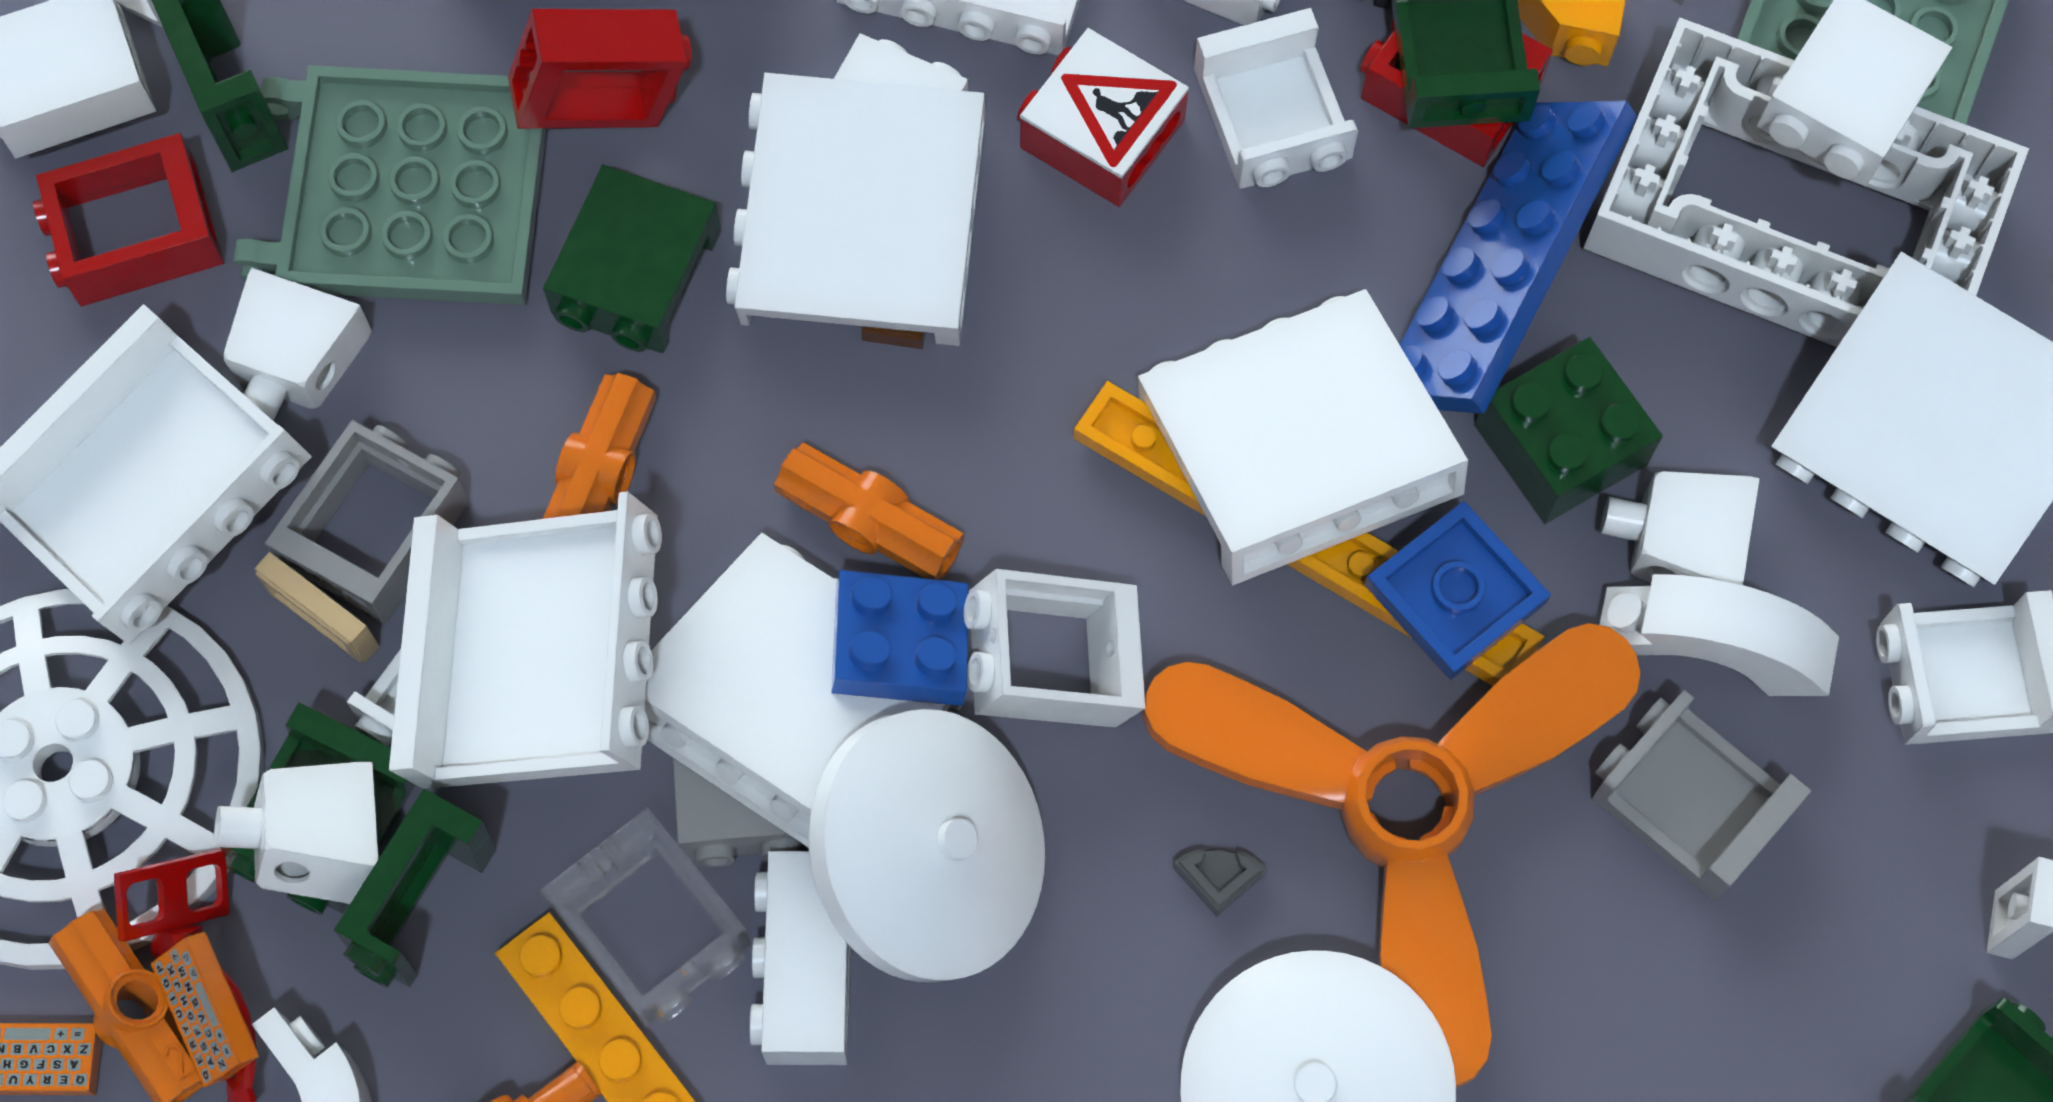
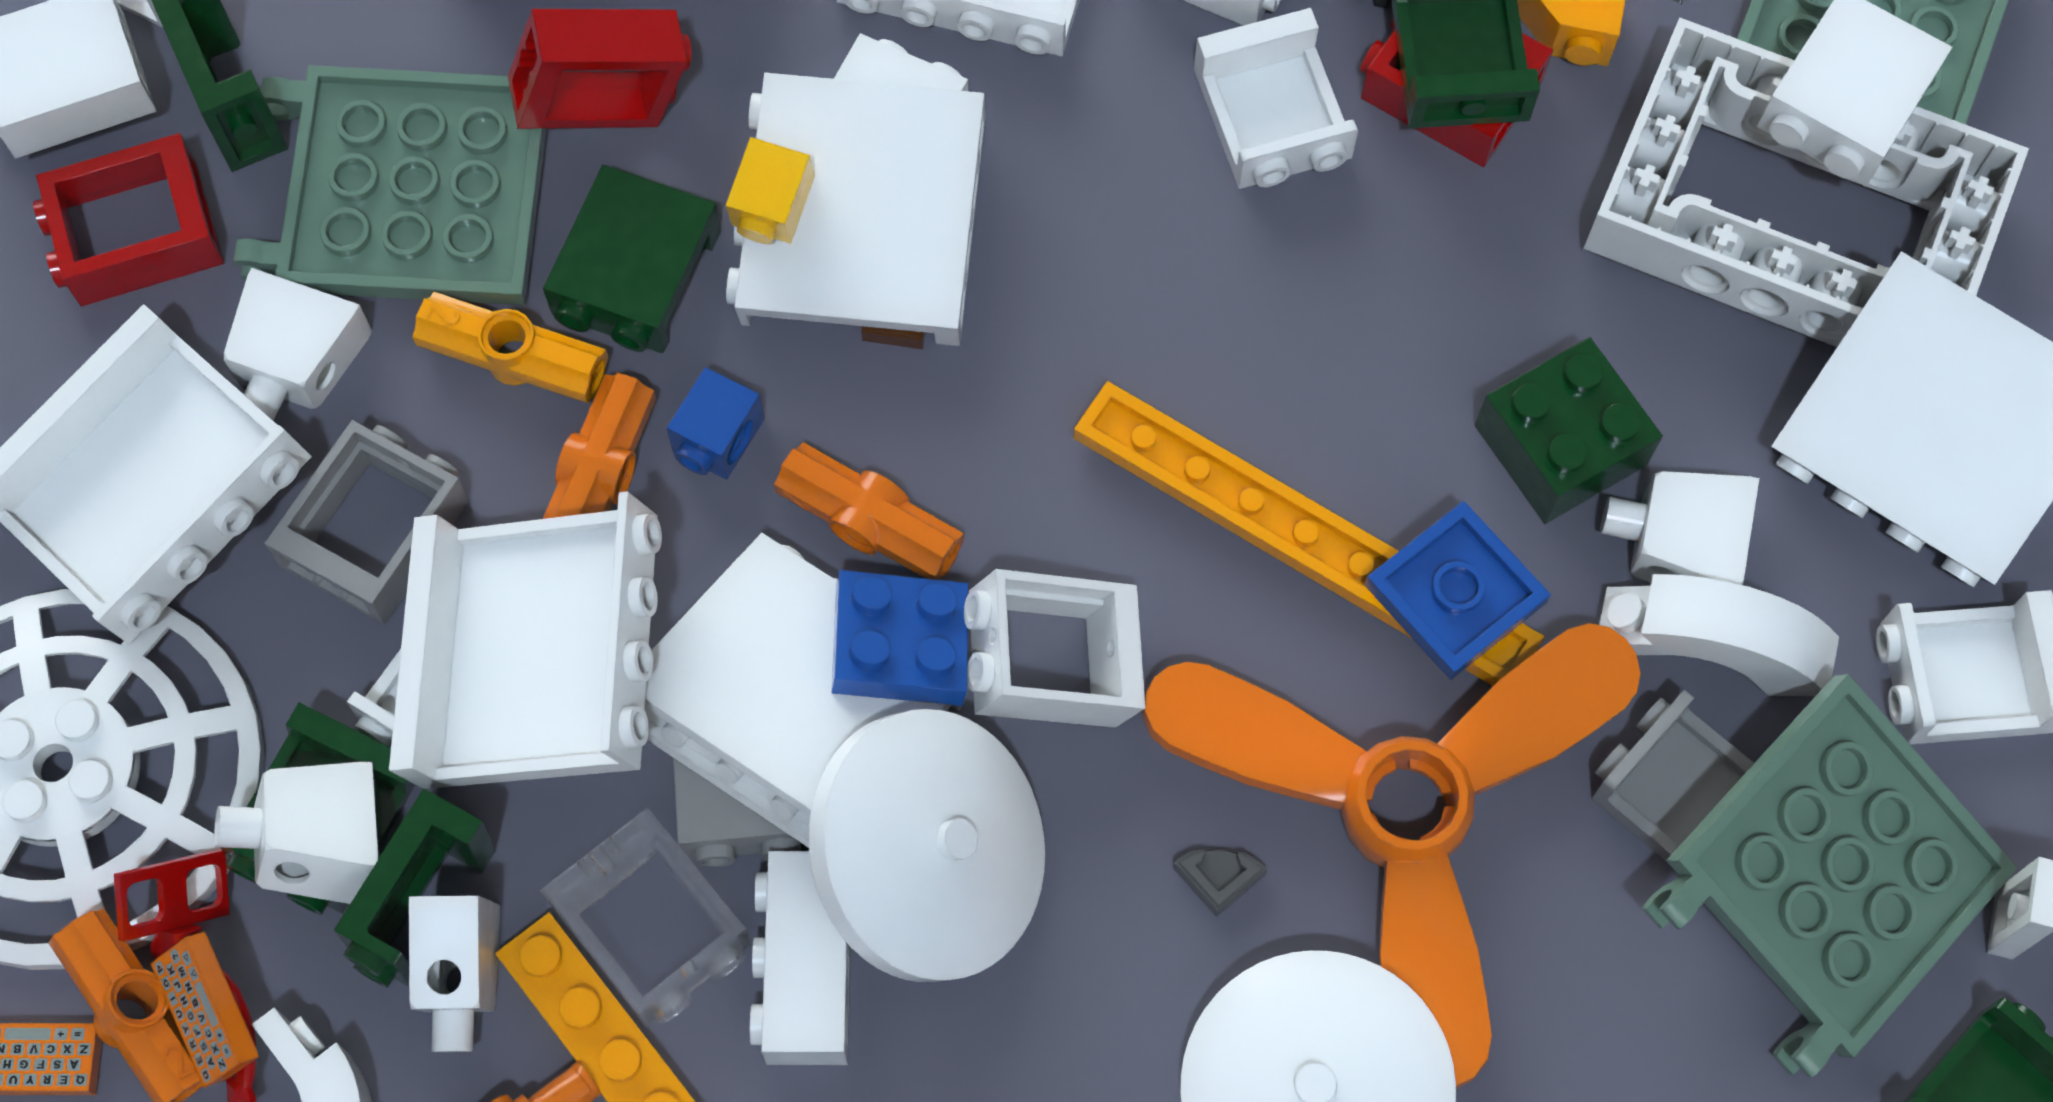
tan tile [254,552,380,663] -> none
piece [1017,28,1189,208] -> none
white panel [1138,289,1468,586] -> none
blue plate [1399,101,1638,414] -> none
none -> white torso [409,896,501,1052]
none -> light orange piece [412,292,609,404]
none -> blue brick [666,367,765,480]
none -> yellow brick [725,137,815,244]
none -> sand green plate [1642,674,2017,1077]

